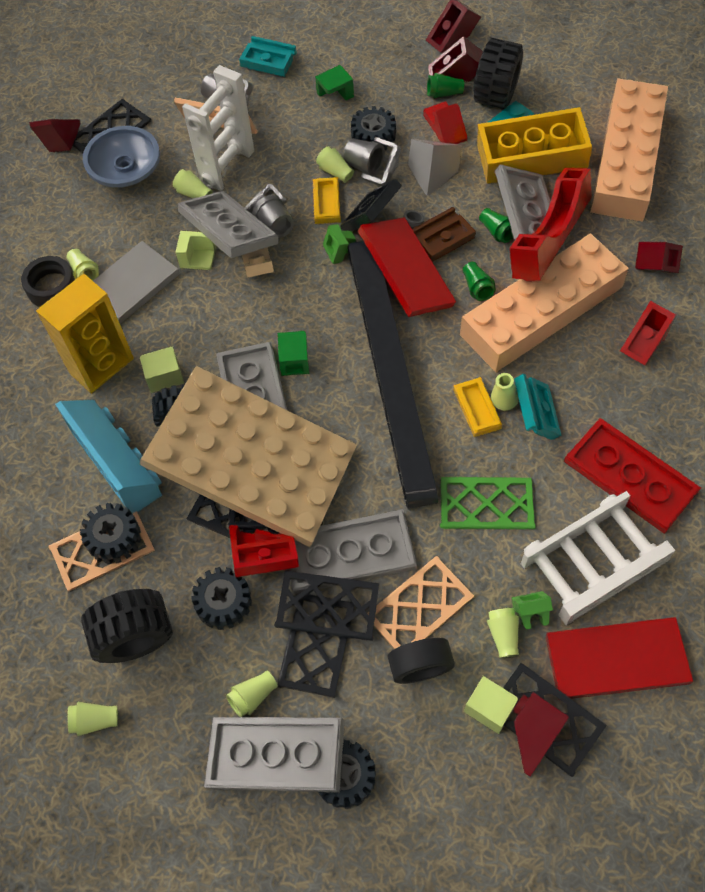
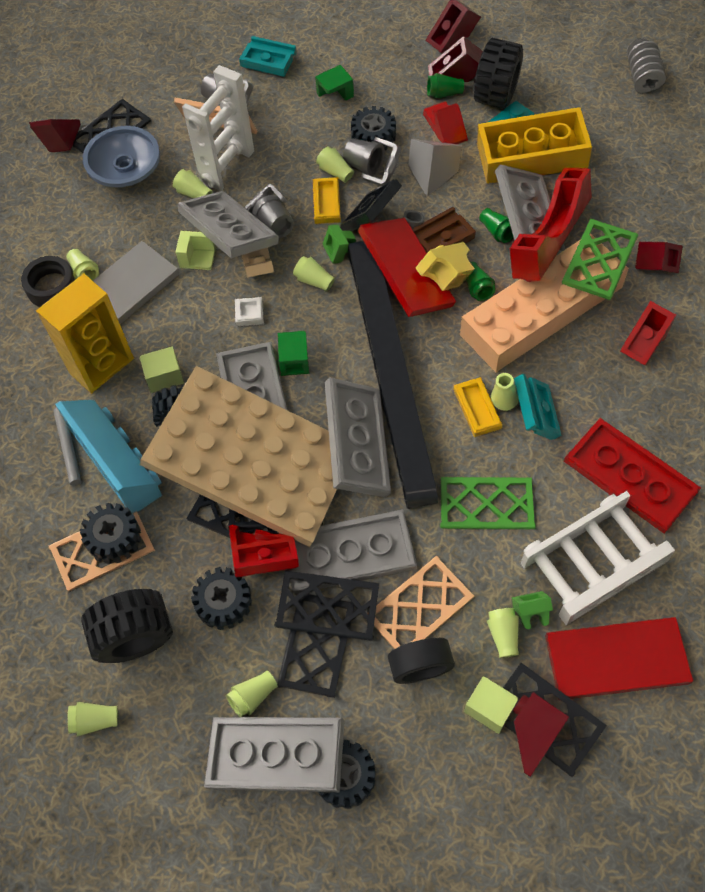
light nougat brick [590,78,668,222] -> none
none -> light grey bar [53,407,82,486]
none -> white tile [235,297,264,326]
none -> yellowish green cone [293,256,335,292]
none -> light grey tile [325,377,391,497]
none -> light yellow brick [415,242,475,291]
none -> bright green window [562,218,638,300]
none -> light grey piece [627,38,666,93]

